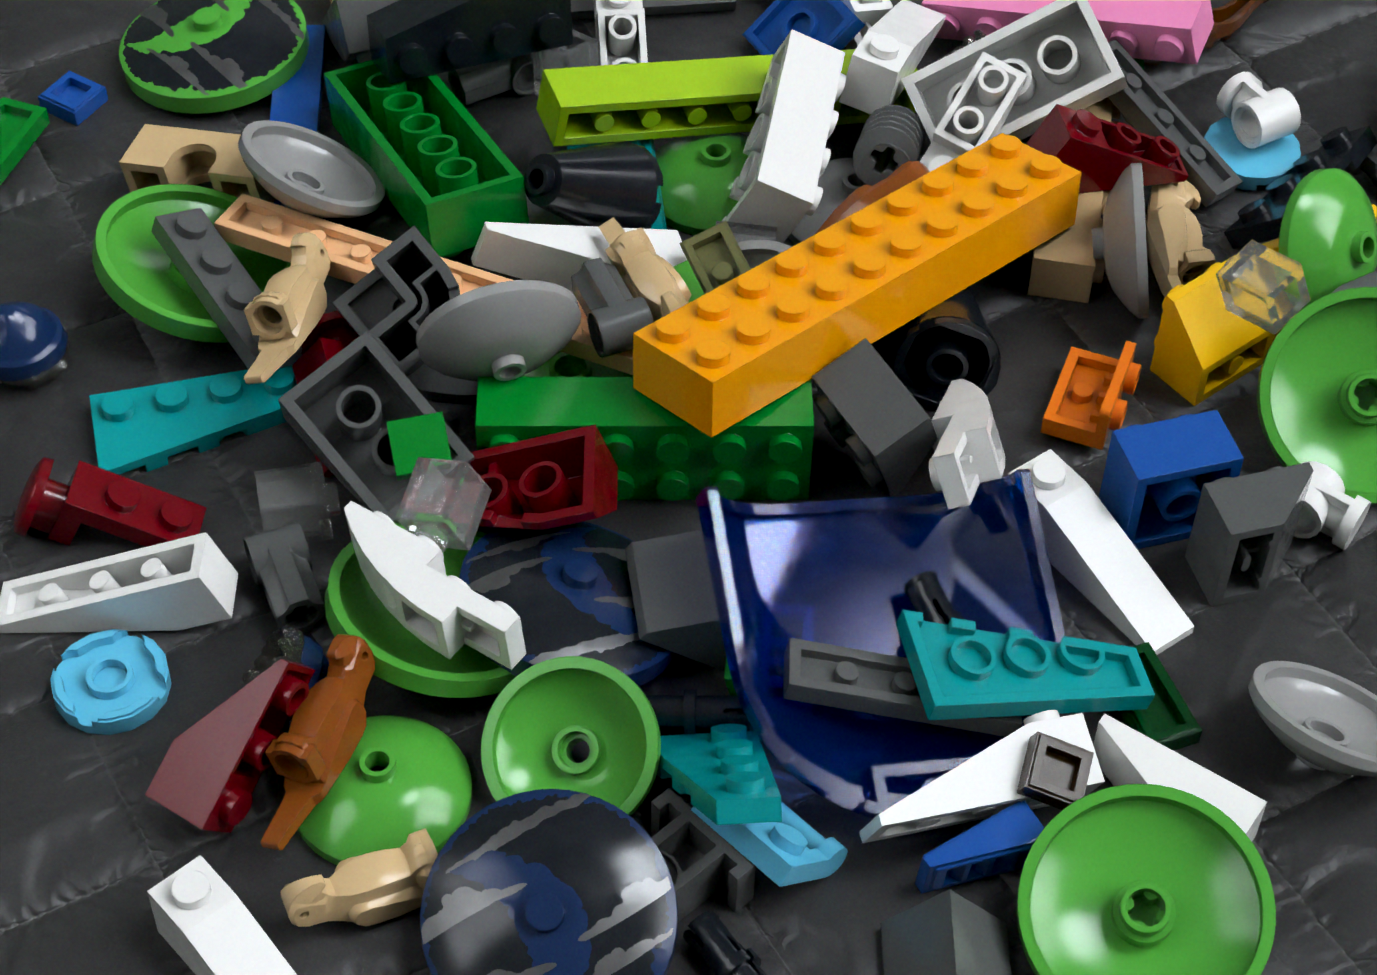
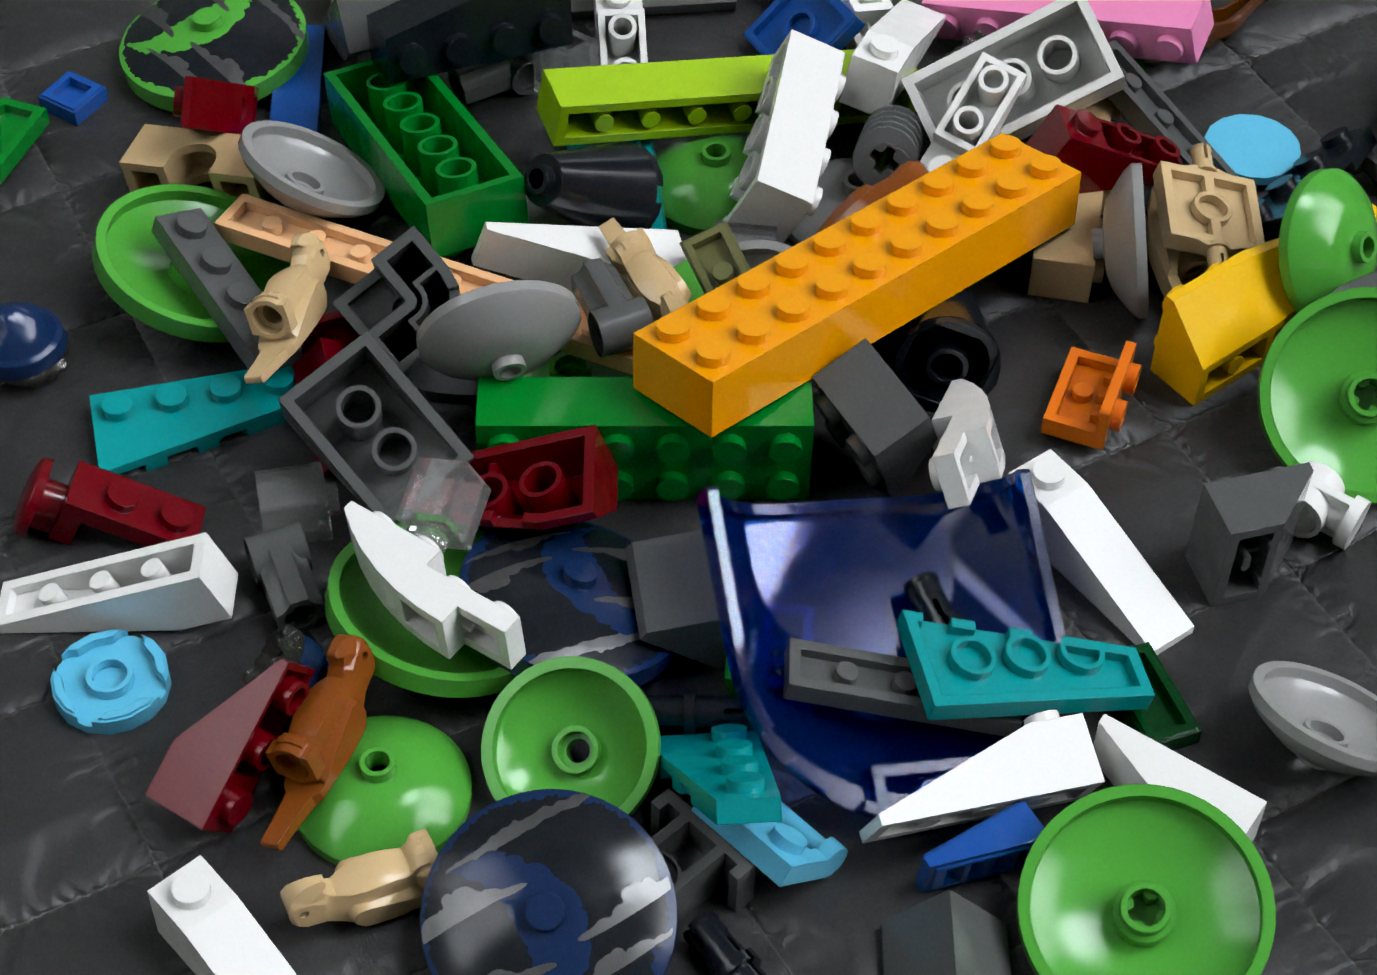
green tile [386,411,453,481] -> none
tile [1017,731,1094,810] -> none
blue brick [1099,410,1244,549] -> none
white piece [1216,72,1301,149] -> none
clear brick [1216,240,1310,335] -> none
none -> dark red slope [173,76,259,134]
none -> tan plate [1153,143,1265,268]

